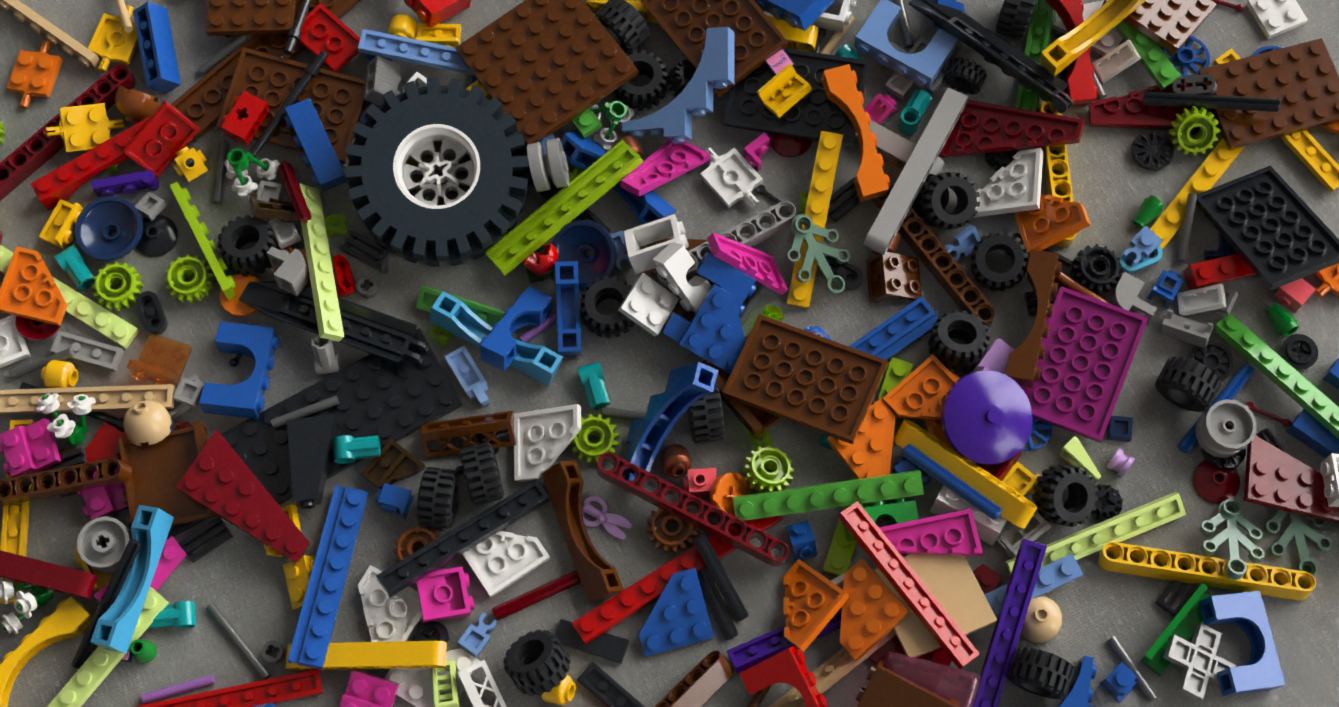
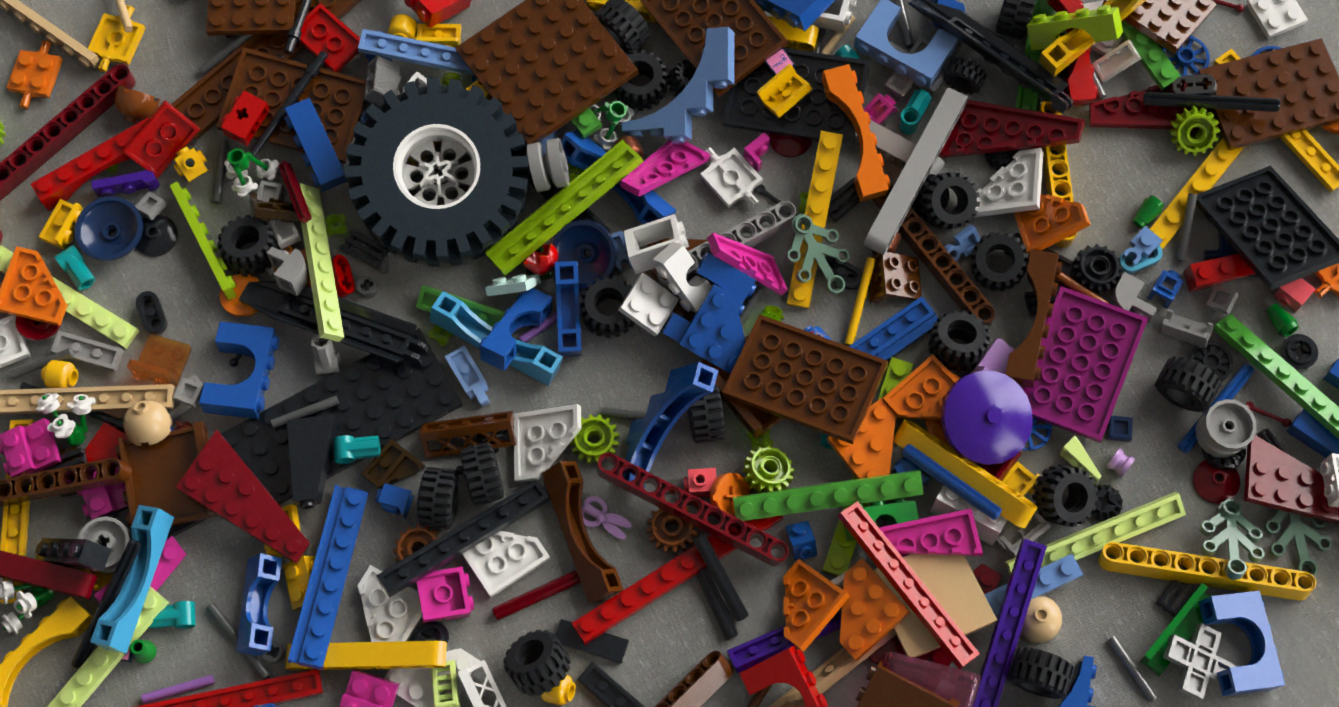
yellow plate [45,103,124,152] -> none
lime gear [92,261,144,311] -> none
blue brick [133,1,181,94] -> none
lime gear [164,254,215,304] -> none
black tile [179,516,233,563] -> none
medium blue plate [457,613,497,658] -> none
teal piece [577,362,610,410] -> none
blue plate [638,567,714,657] -> none
copper head [659,444,692,479] -> none
blue window [1100,662,1137,703] -> none
black wheel [1131,131,1174,171] -> none
white plate [1177,284,1227,316] -> none
none -> black arch [35,538,111,572]
none -> blue arch [236,553,282,656]
none -> clear neon green plate [440,72,463,86]
none -> light aqua plate [485,274,541,296]
none -> yellow bar [844,257,876,346]
none -> lime arch [1027,5,1123,50]

